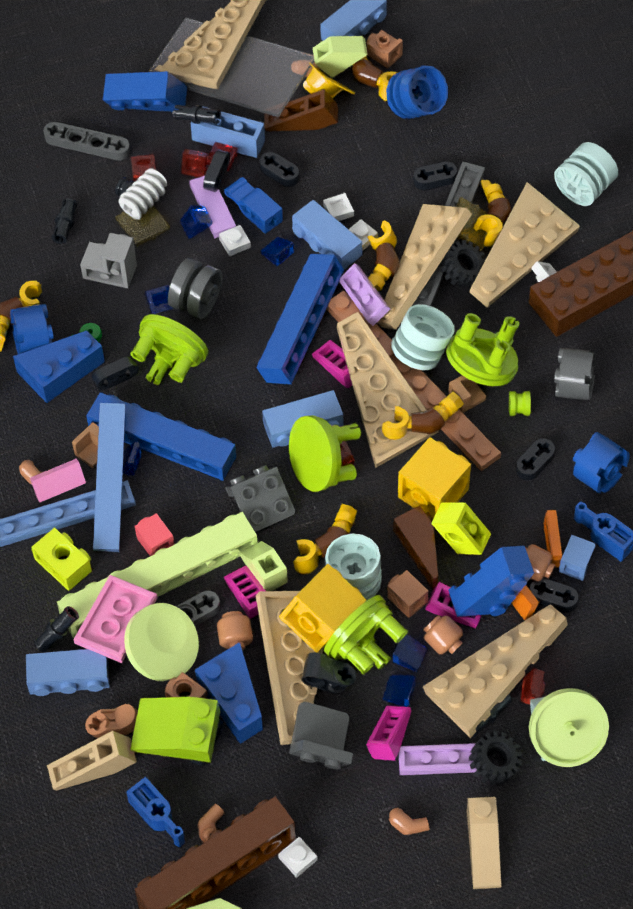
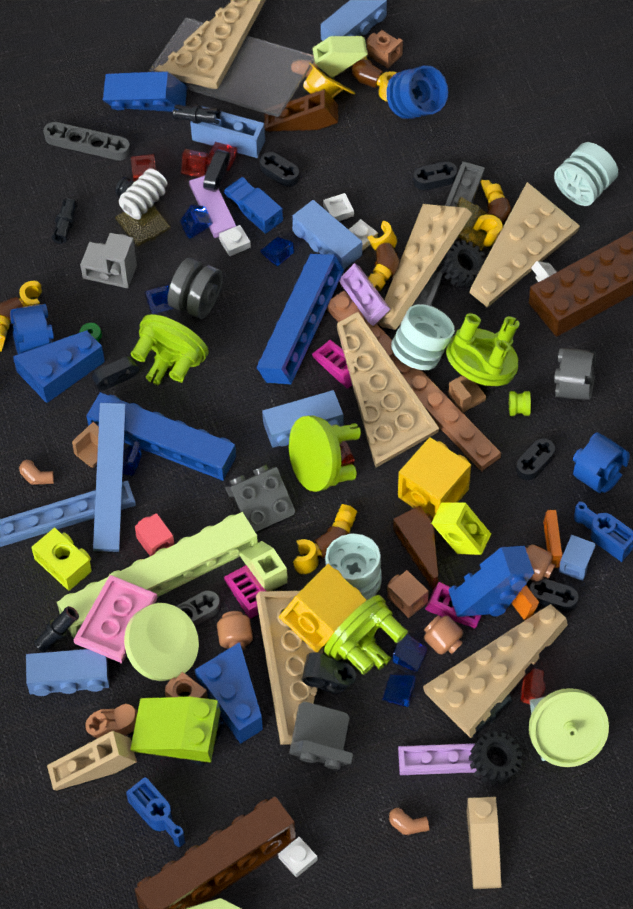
bright pink tile [30,459,86,502] -> none
nougat arm [198,804,224,843] -> none
dark pink slope [366,706,411,760] -> none
yellow piece [382,392,464,440] -> none

